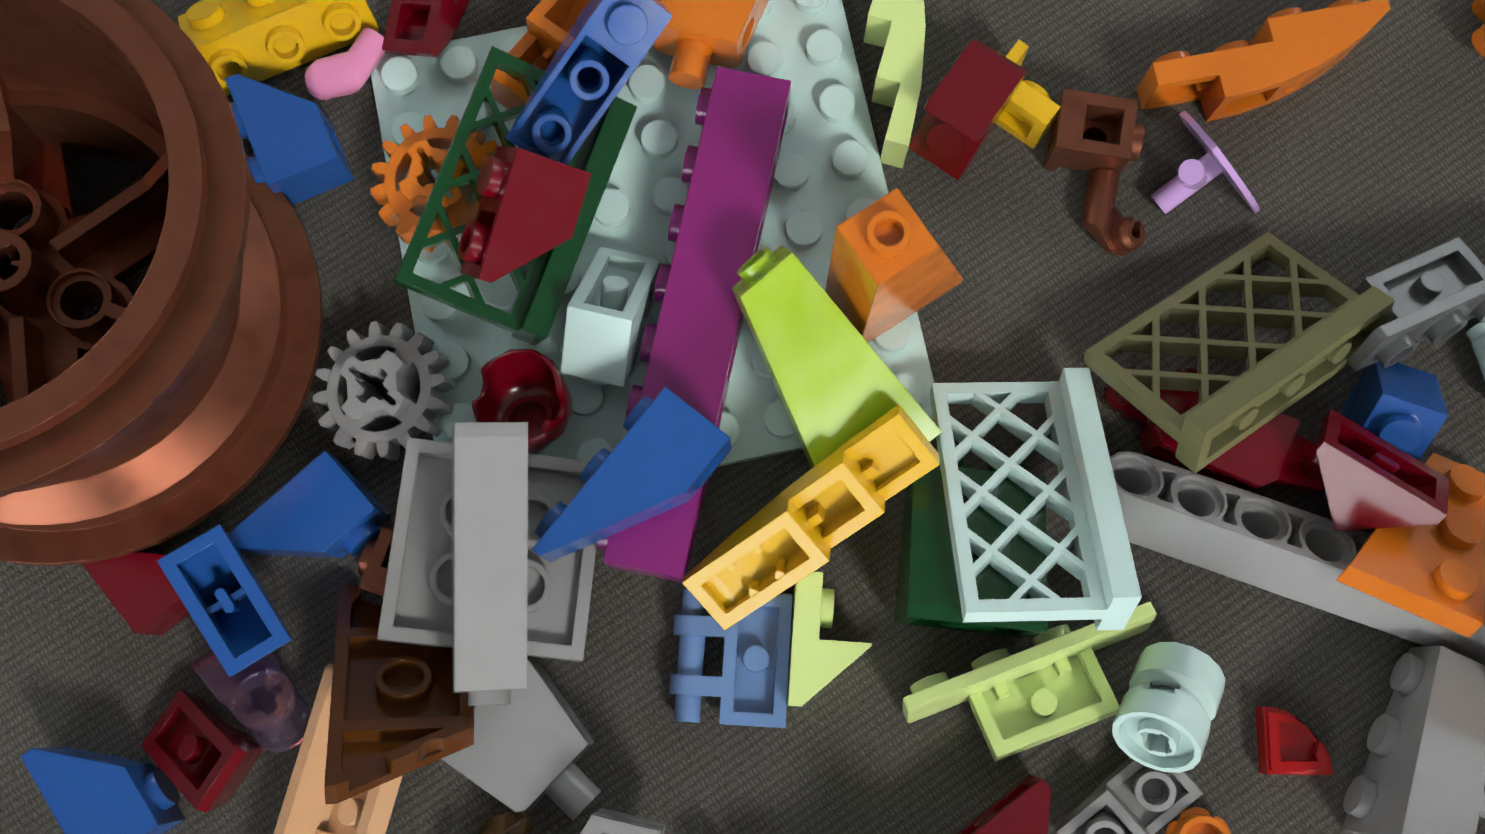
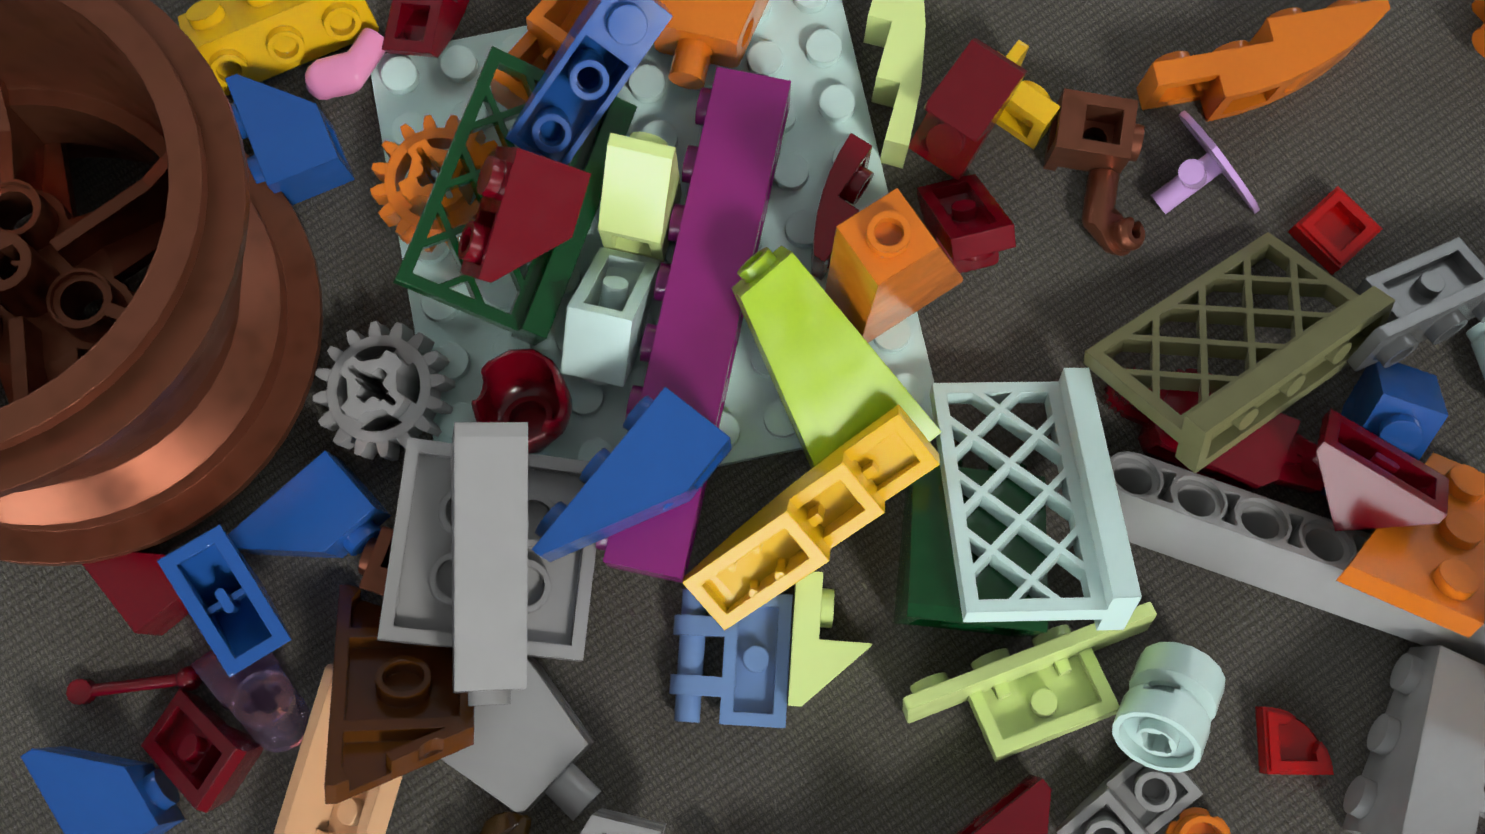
none -> dark red hinge [66,665,203,705]
none -> yellowish green slope [598,132,682,262]
none -> dark red slope [811,133,874,280]
none -> dark red slope [917,174,1016,273]
none -> red tile [1288,186,1383,275]

